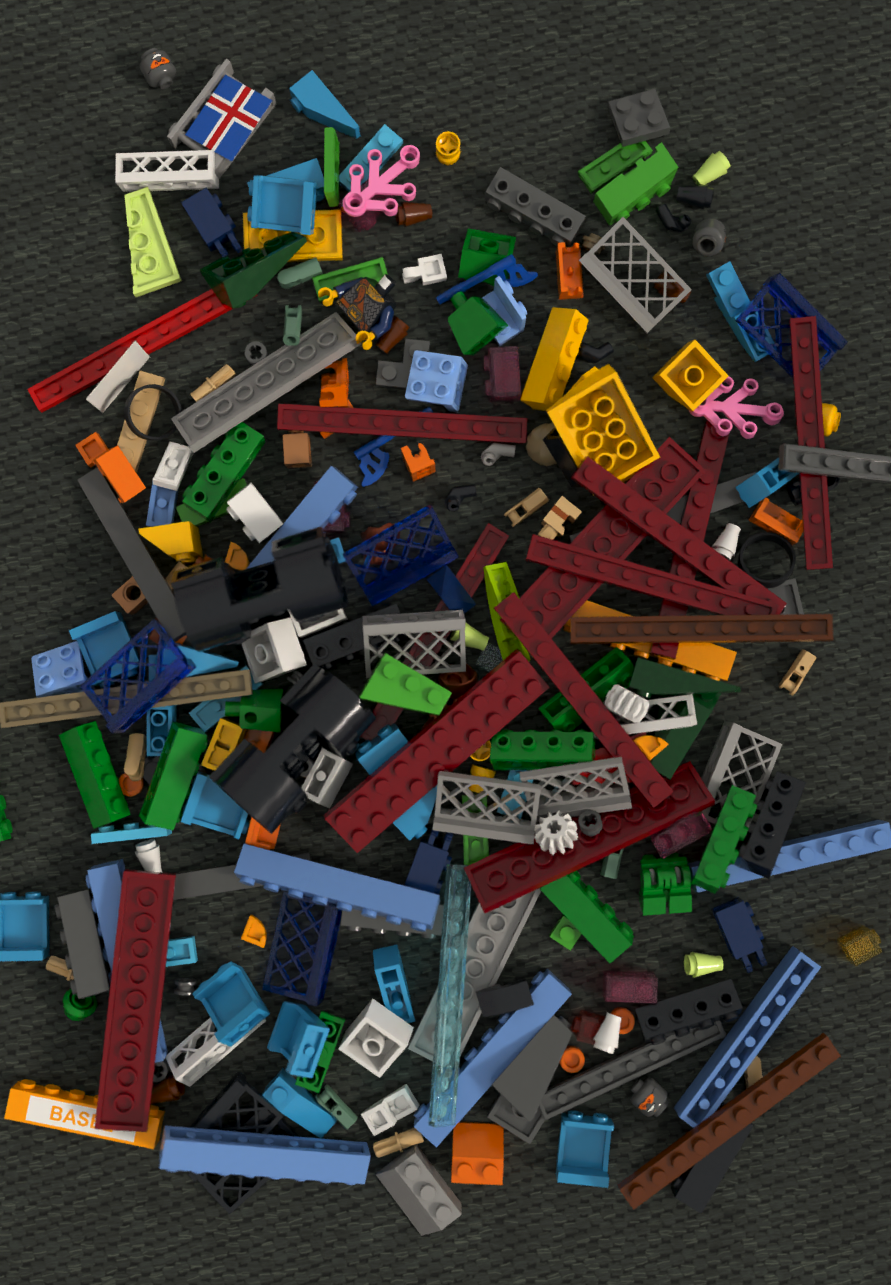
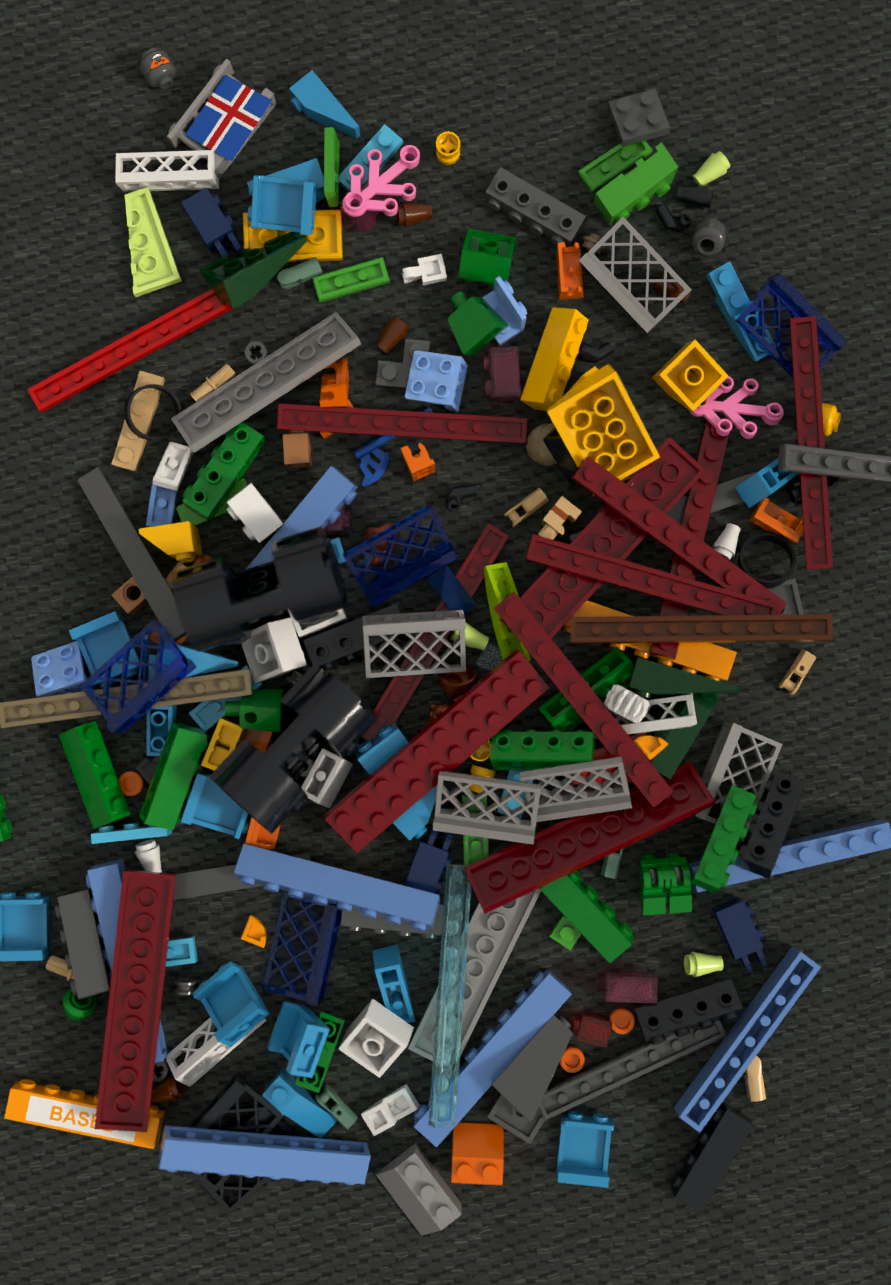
orange plate [75,432,108,476] -> none
white sticker [86,341,150,413] -> none
orange hinge [92,445,146,503] -> none
tan bar [124,733,147,781] -> none
light orange tile [225,542,249,571] -> none
sand green bar [283,305,302,346] -> none
torso [318,274,396,350] -> none
bright green wedge [358,653,452,715] -> none
tan axle [373,1128,424,1158] -> none
blue piece [436,254,538,304] -> none
black slope [476,978,534,1017] -> none
light grey arm [481,442,516,466] -> none
white gear [534,810,578,855] -> none
dark grey bush [578,810,603,836] -> none
white cone [593,1013,622,1054] -> none
reddish brown plate [617,1033,840,1210] -> none
dark grey head [630,1078,669,1117] -> none
clear pink brick [650,811,712,859] -> none
clear yellow brick [837,925,882,966] -> none

